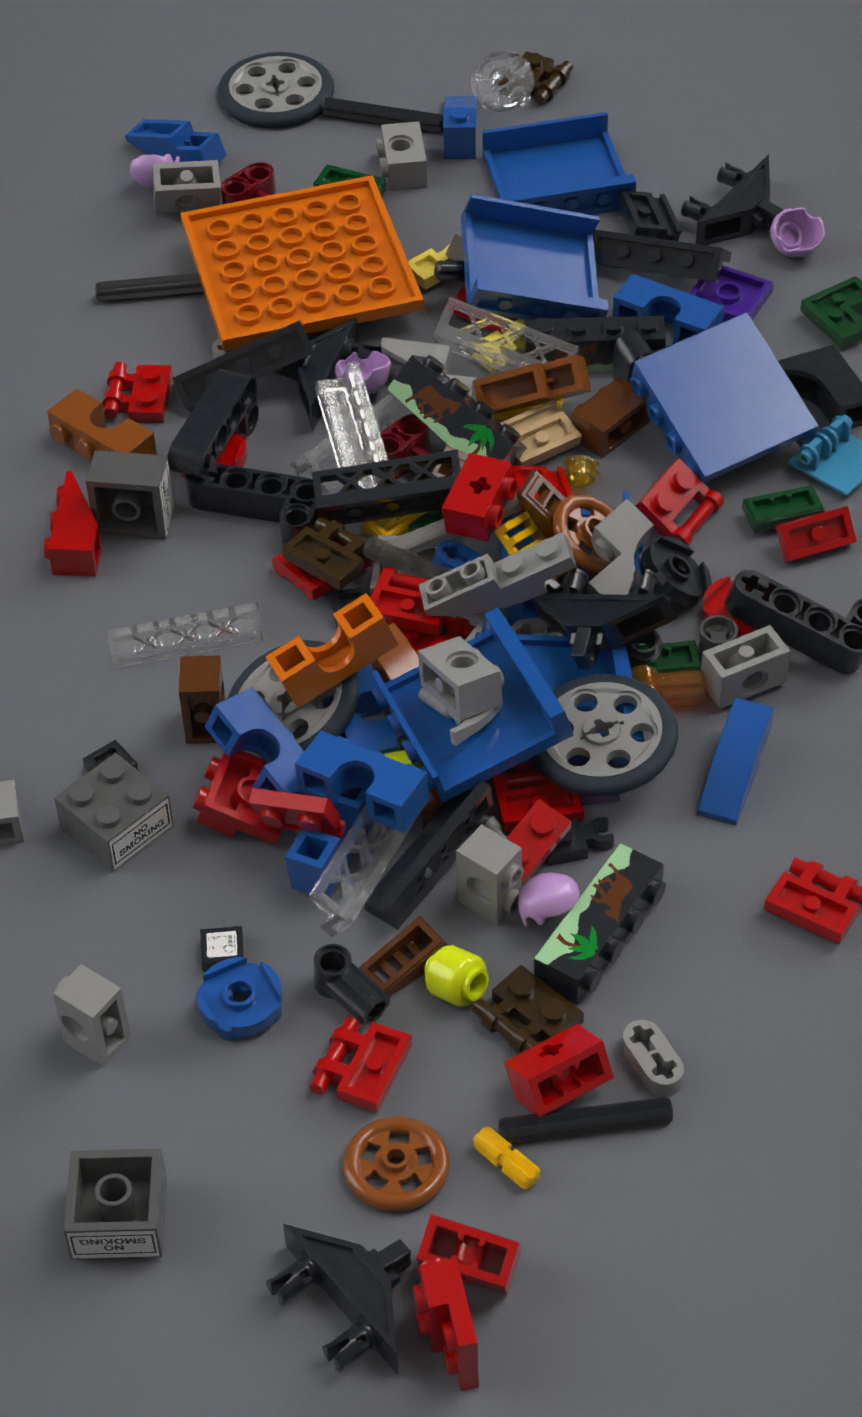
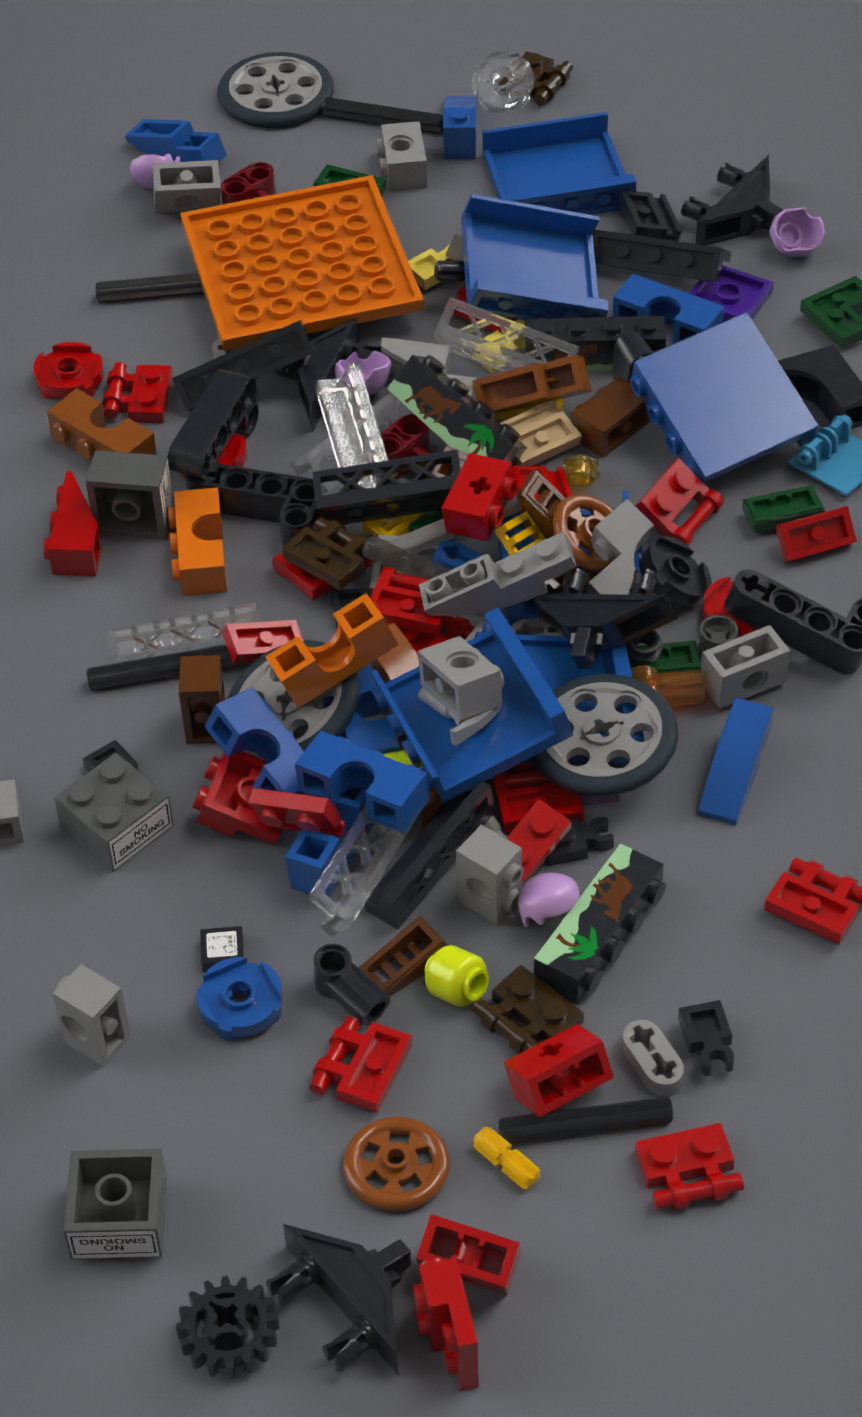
none -> red plate [33,342,104,399]
none -> black axle [86,645,238,690]
none -> orange arch [168,487,227,596]
none -> black gear [176,1276,280,1378]
none -> plate [222,620,303,664]
none -> red plate [635,1122,744,1210]
none -> black plate [678,1000,734,1076]

